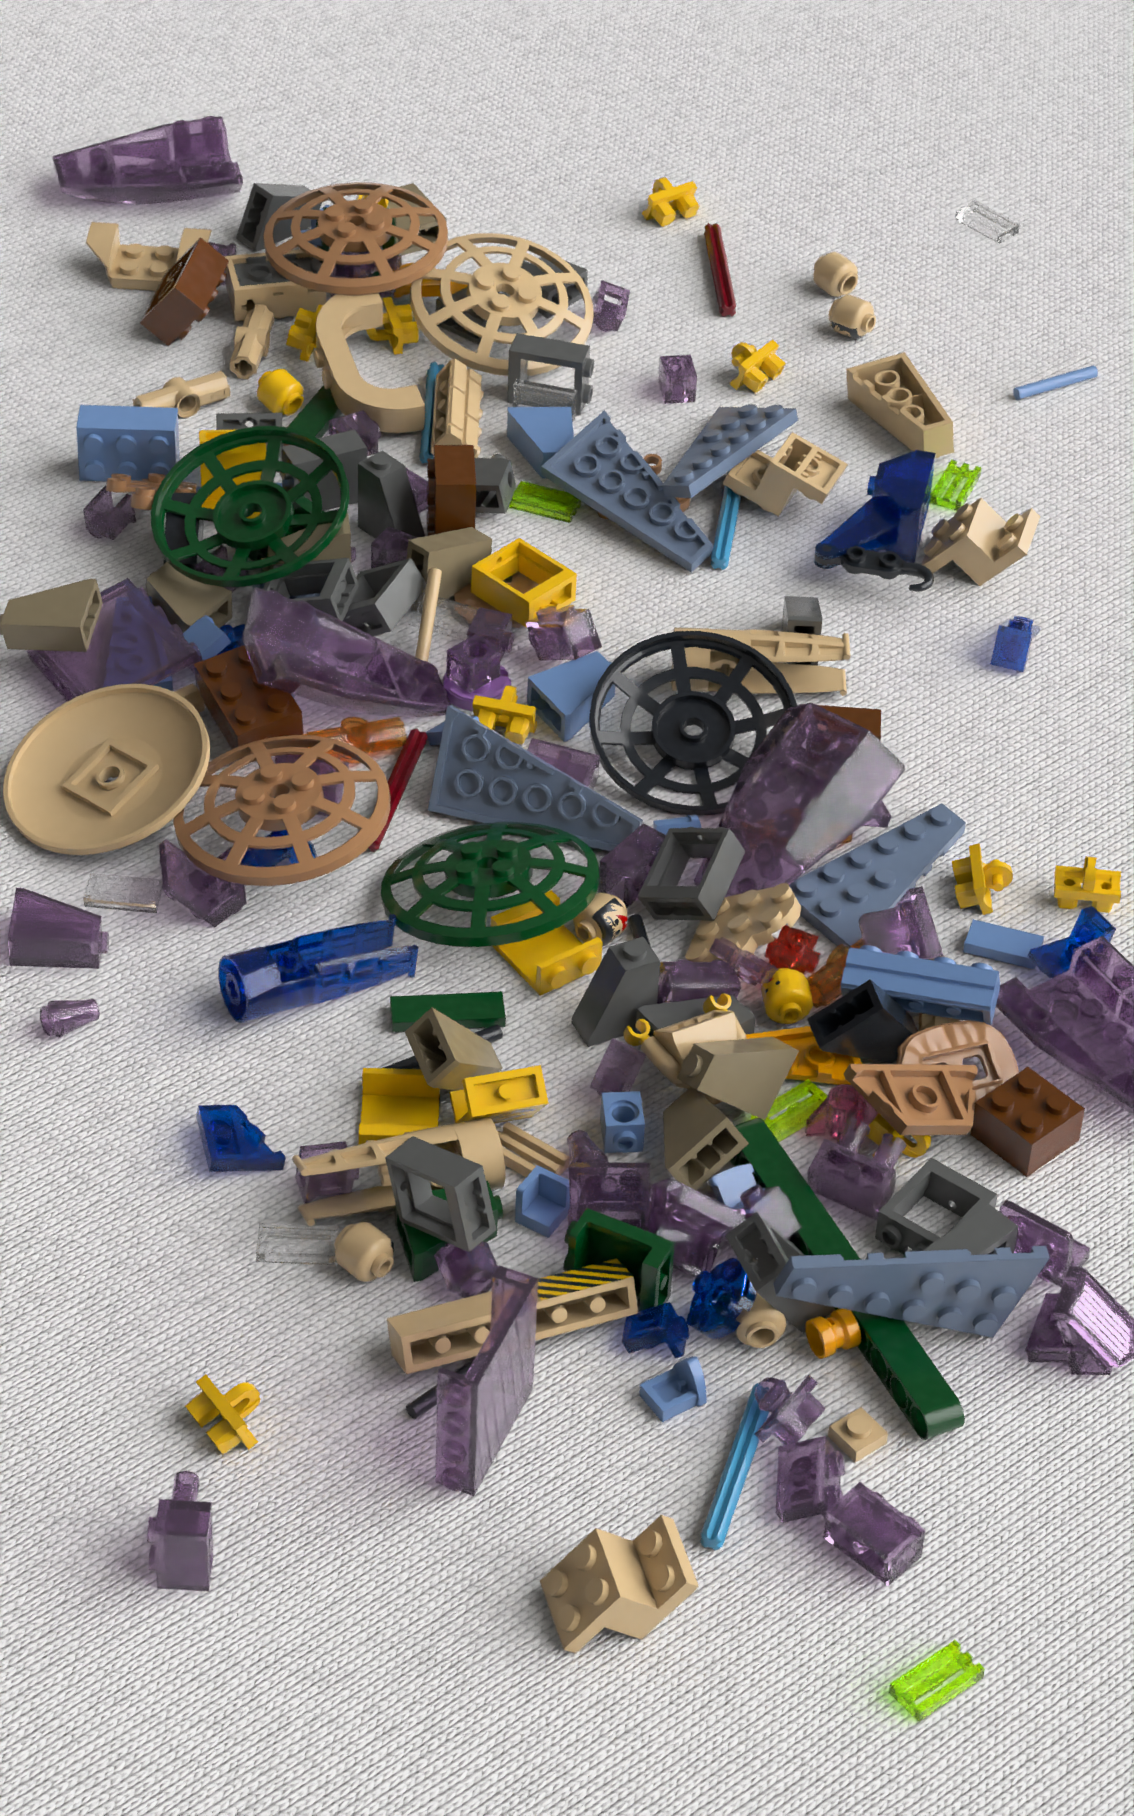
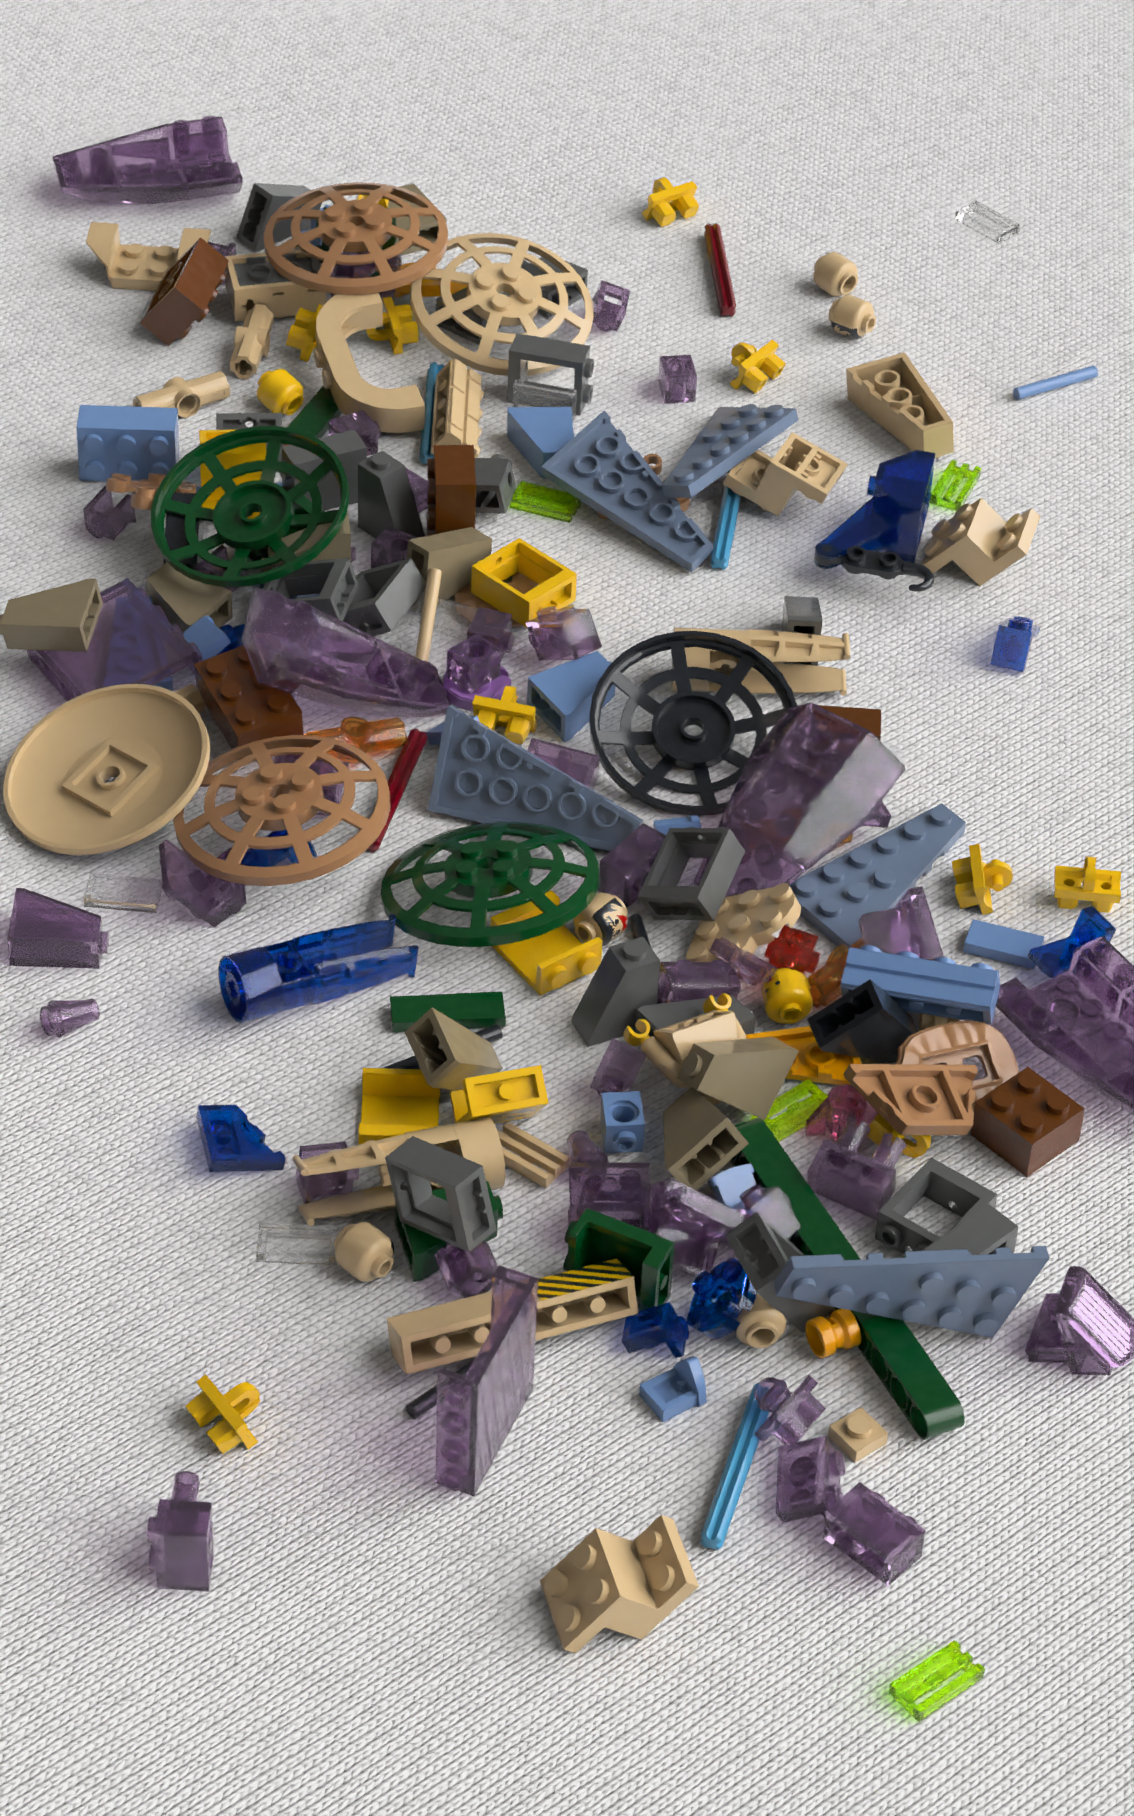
medium blue panel [515,1165,571,1238] -> none
clear purple bracket [999,1200,1090,1289] -> none

